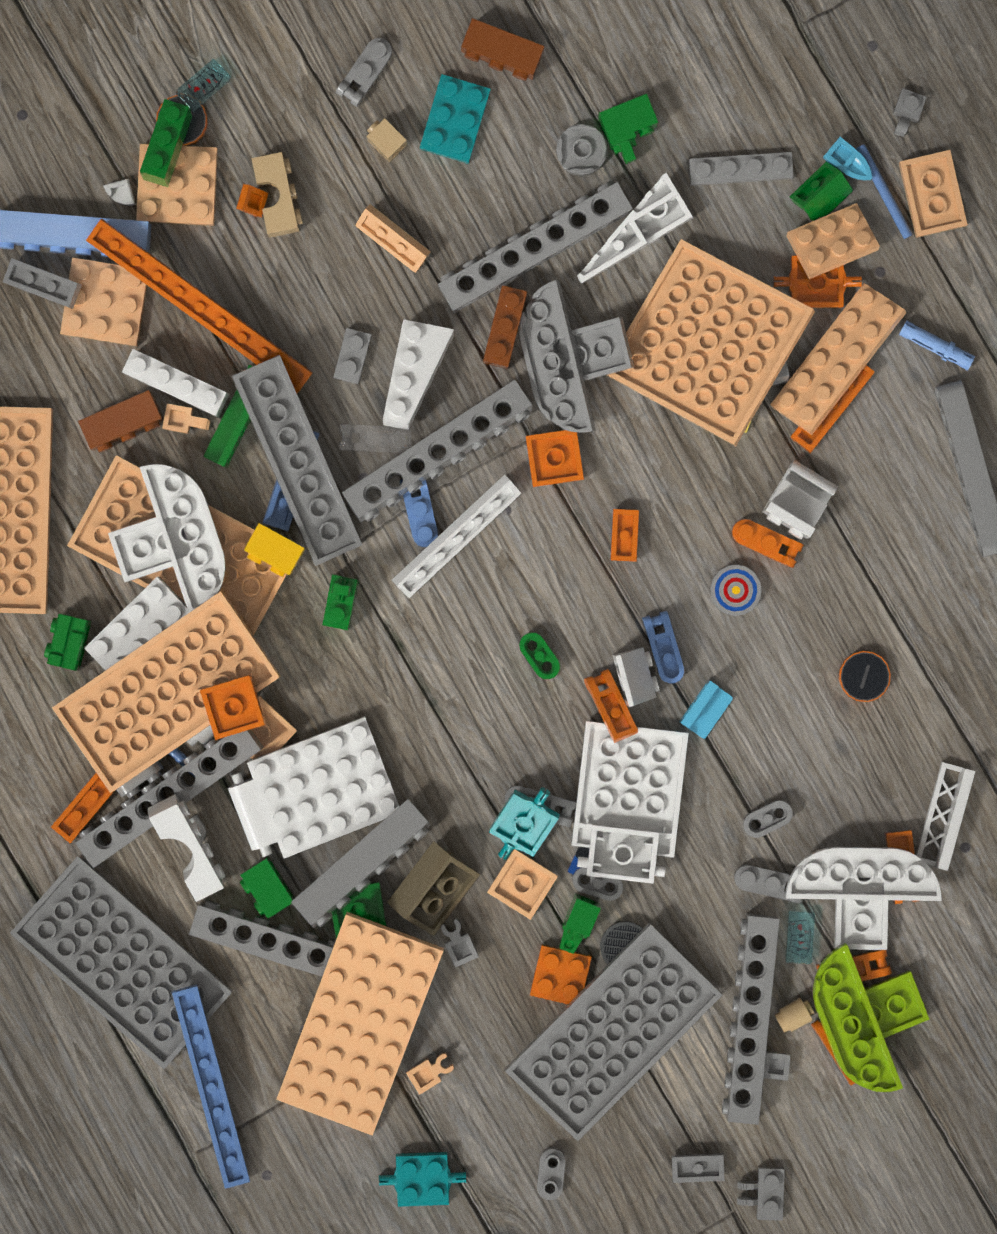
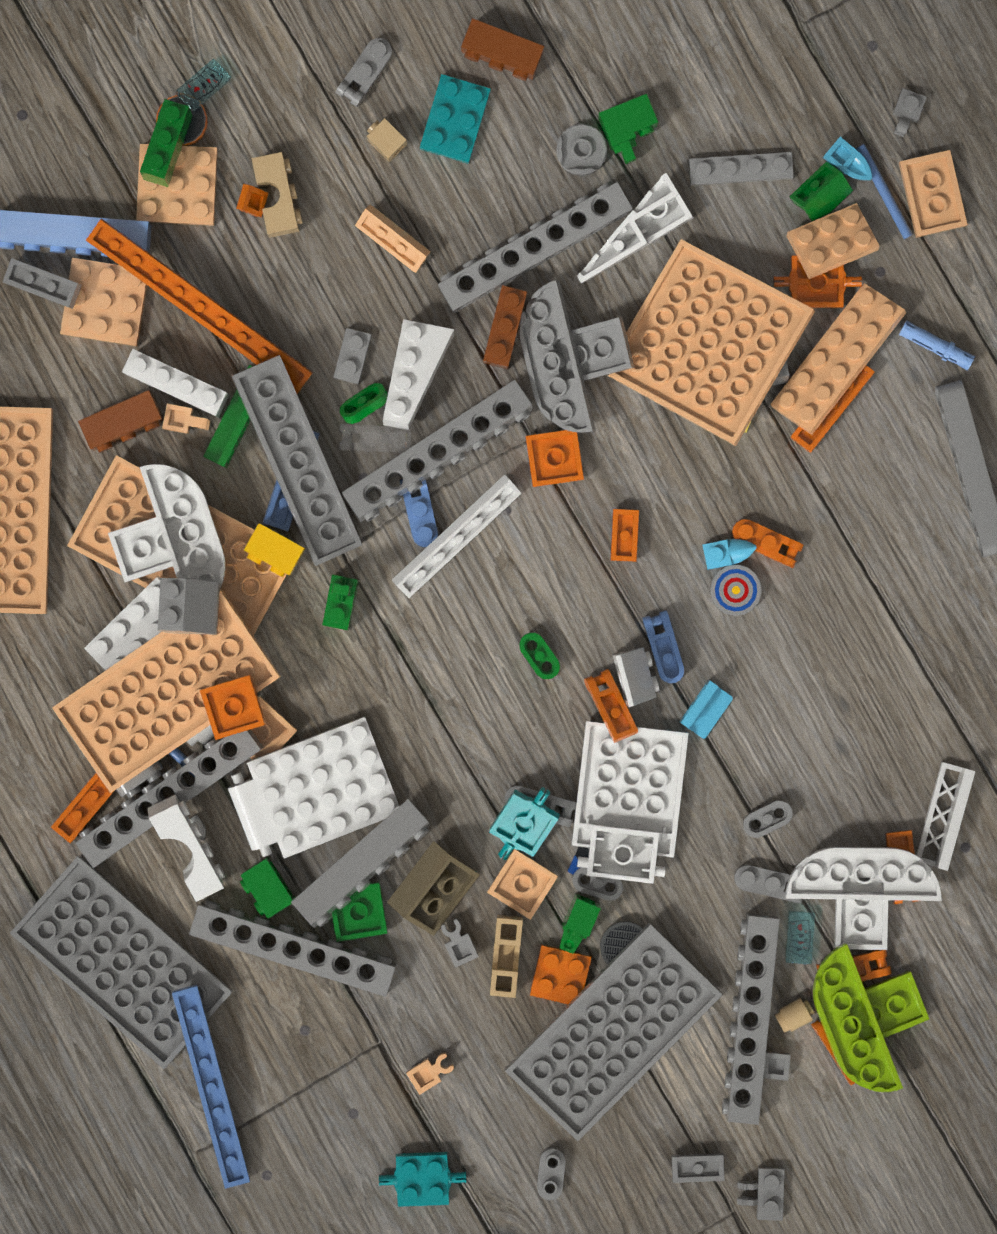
green brick [44,613,92,671] -> none
white tile [103,179,136,206] -> none
light nougat plate [276,912,444,1136] -> none
white piece [762,459,838,540] -> none
black tile [838,651,891,702] -> none
none -> light grey slope [158,578,220,635]
none -> green plate [340,383,388,424]
none -> tan arch [490,915,523,998]
none -> medium azure plate [703,539,757,570]

